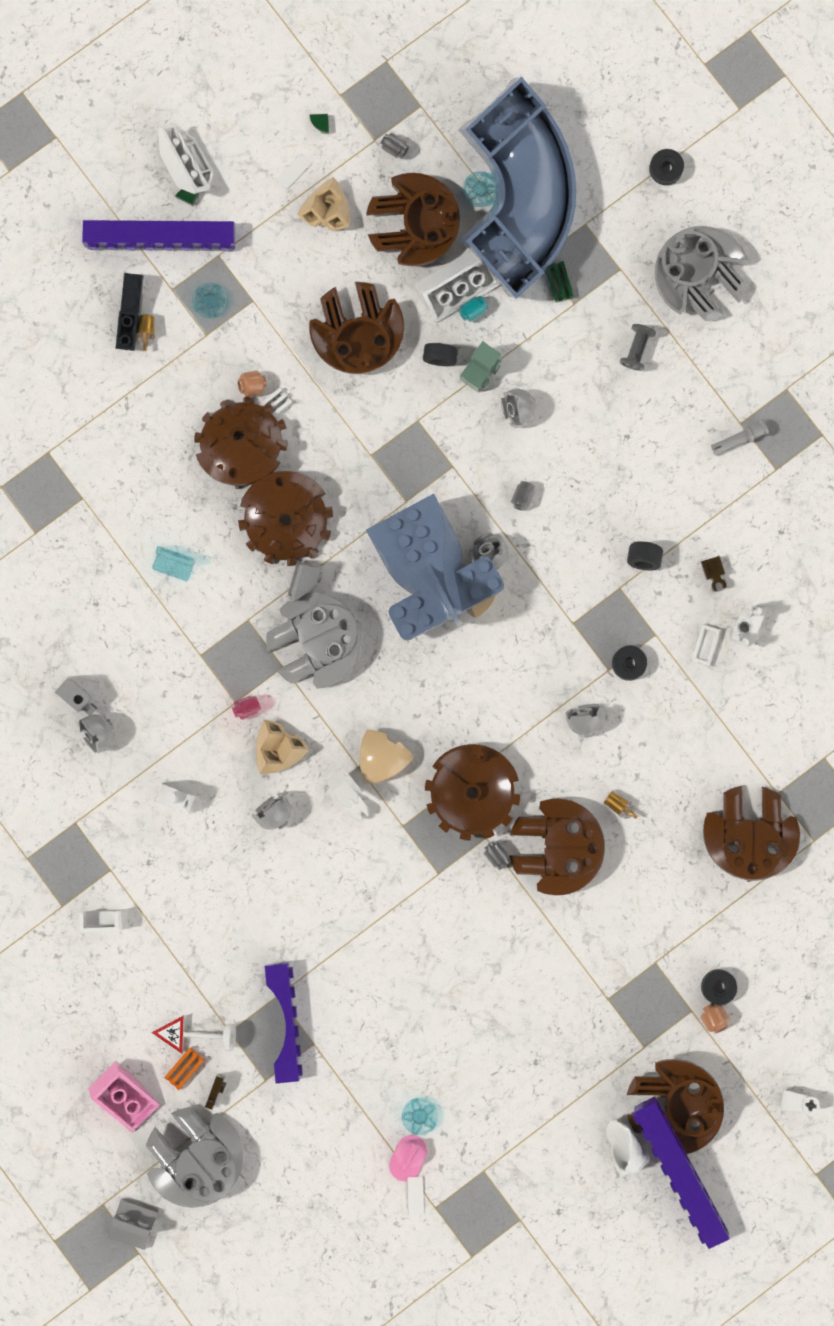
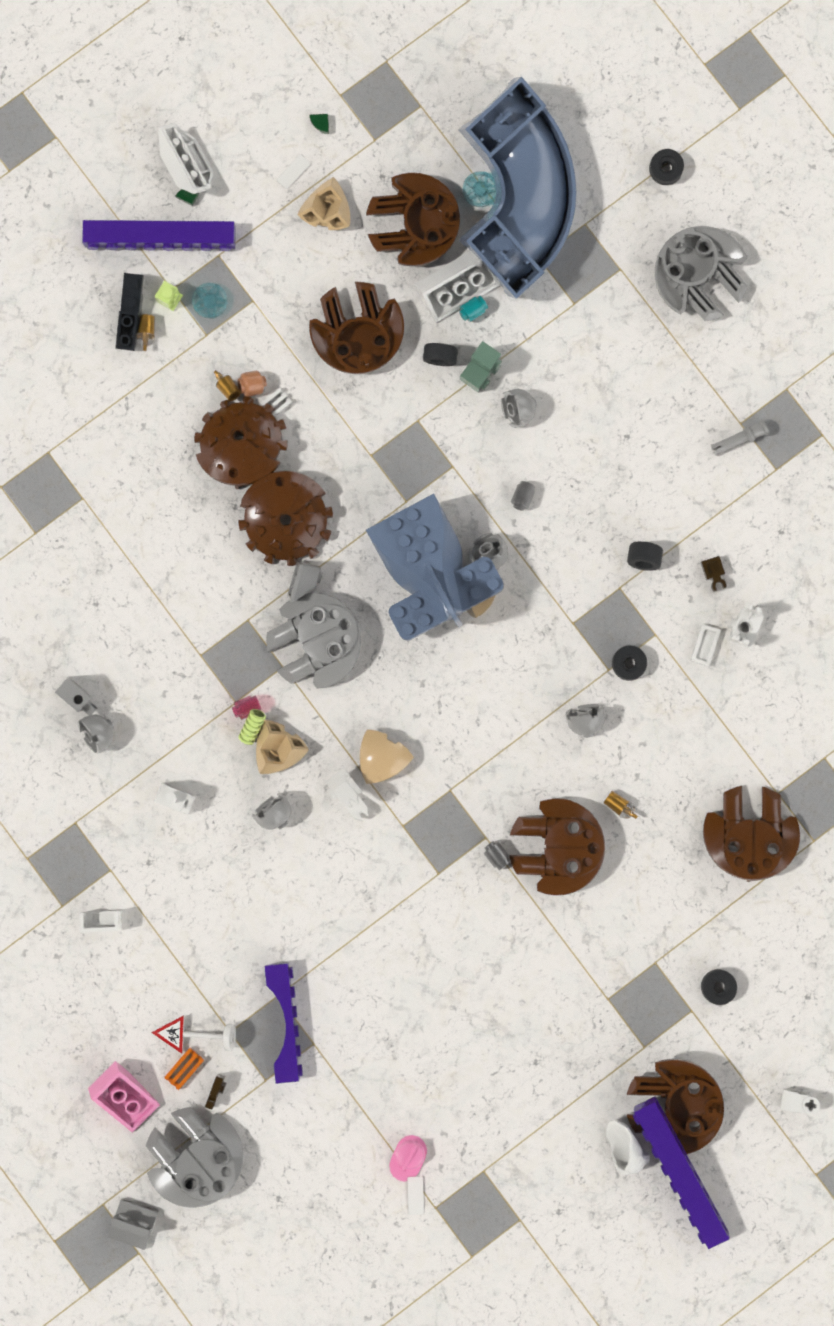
clear light blue panel [152,546,195,582] -> none
flat silver brick [380,132,410,159] -> none
clear light blue wheel [402,1098,438,1135] -> none
reddish brown piece [425,744,520,841] -> none
dark green tile [546,261,574,303] -> none
dark grey hose [620,324,656,371] -> none
nougat head [700,1003,730,1034] -> none
none -> yellowish green brick [155,281,183,311]
none -> pearl gold piece [214,370,241,401]
none -> yellowish green piece [238,709,266,745]

